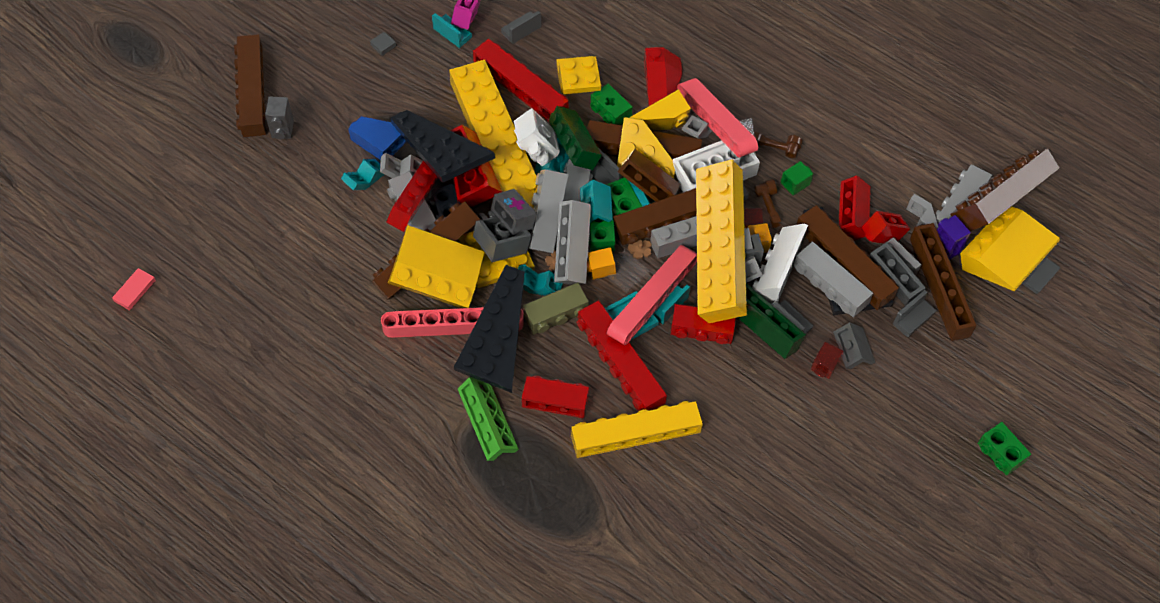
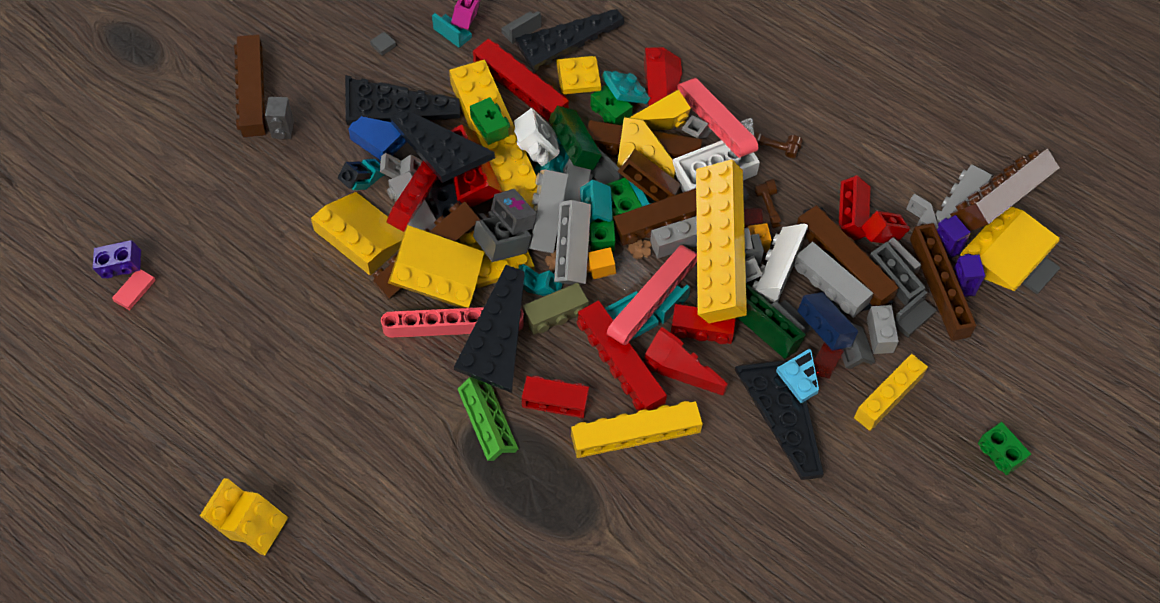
green brick [781,161,813,196] -> none
none -> dark purple brick [93,240,141,278]
none -> yellow bracket [200,478,289,555]
none -> yellow slope [311,192,406,276]
none -> black bracket [338,161,373,189]
none -> black wing [345,75,460,125]
none -> green brick [470,97,510,145]
none -> black wing [515,9,624,72]
none -> teal plate [601,71,650,104]
none -> red wedge [644,327,728,396]
none -> black wing [735,360,824,480]
none -> medium azure wing [776,349,819,403]
none -> dark blue brick [797,292,858,351]
none -> yellow brick [854,354,928,431]
none -> light grey brick [867,305,899,354]
none -> dark purple brick [953,254,985,297]

